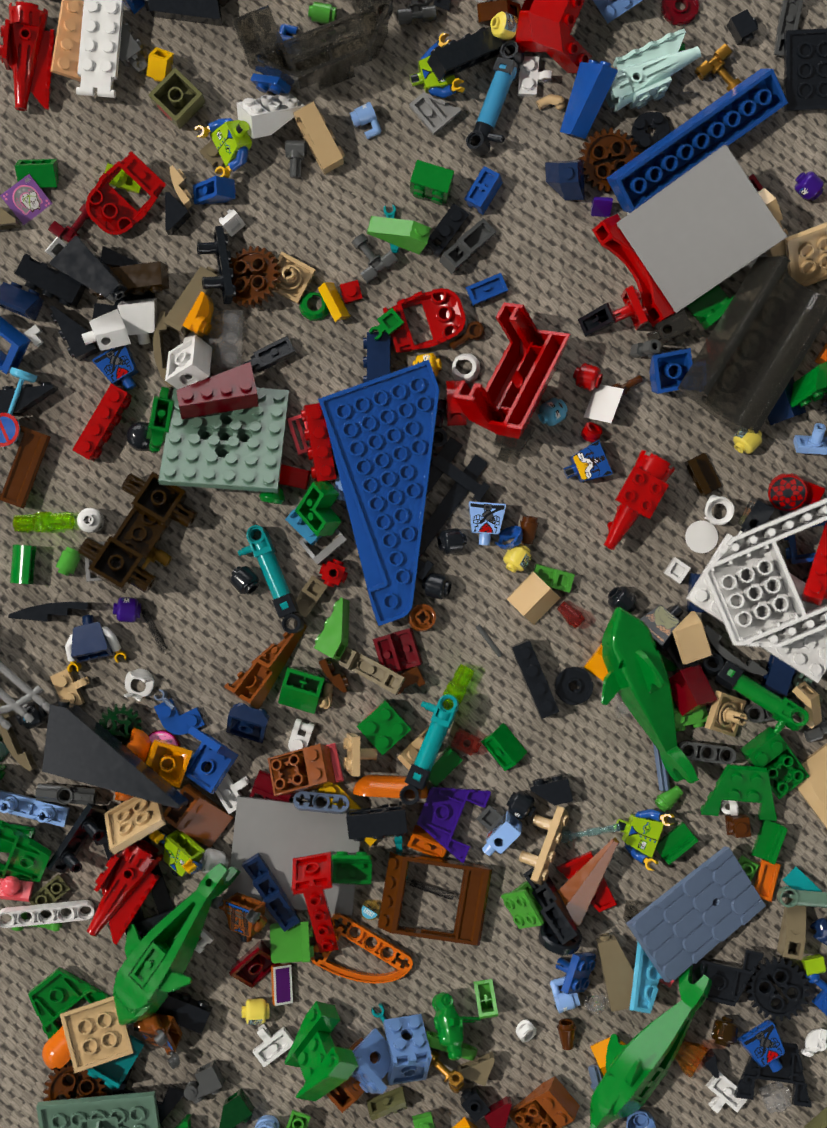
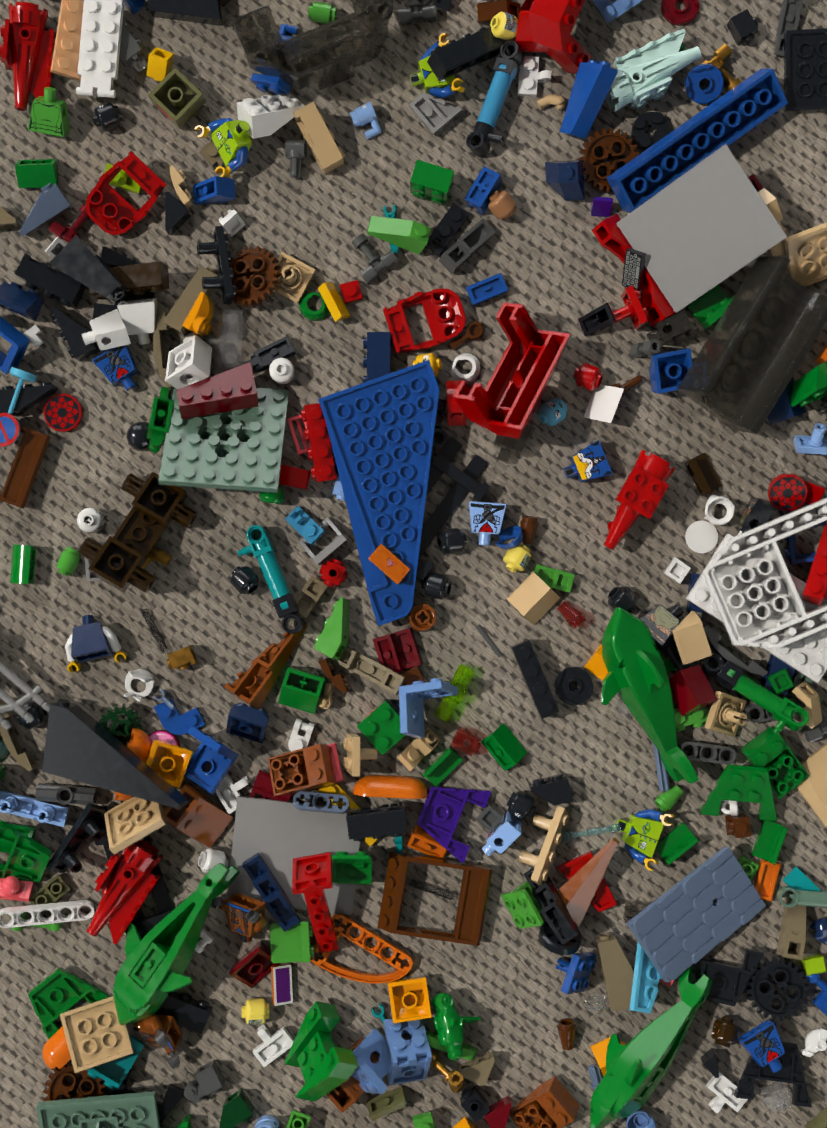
sticker [0,174,52,225] -> none
black slope [8,601,92,622] -> none
clear neon green piece [13,512,75,532] -> none
tan plate [50,669,90,706] -> none
red brick [72,383,132,462] -> none
dark purple head [113,597,141,623] -> none
lime torso [149,829,205,876] -> none
green brick [295,481,341,537] -> none
tile [360,899,380,920] -> none
green plate [369,308,404,341] -> none
teal piece [399,694,459,805] -> none
bright green slope [473,979,499,1019] -> none
white tile [516,1019,537,1042] -> none
light blue piece [550,976,580,1014] -> none
red tile [581,422,603,442] -> none
clear orange brick [675,1041,708,1078] -> none
light yellow head [733,425,762,454] -> none
dark purple head [795,171,824,201] -> none
none -> sand blue slope [19,183,70,236]
none -> bright green torso [28,87,70,137]
none -> tile [43,394,83,432]
none -> black head [92,103,123,132]
none -> pearl gold brick [167,645,199,670]
none -> white head [269,358,295,384]
none -> orange slope [368,544,410,585]
none -> light orange slope [388,977,432,1023]
none -> medium blue bracket [399,678,458,739]
none -> medium nougat head [488,190,516,220]
none -> tile [622,248,646,291]
none -> blue tile [685,63,724,104]
none -> green tile [767,668,794,694]

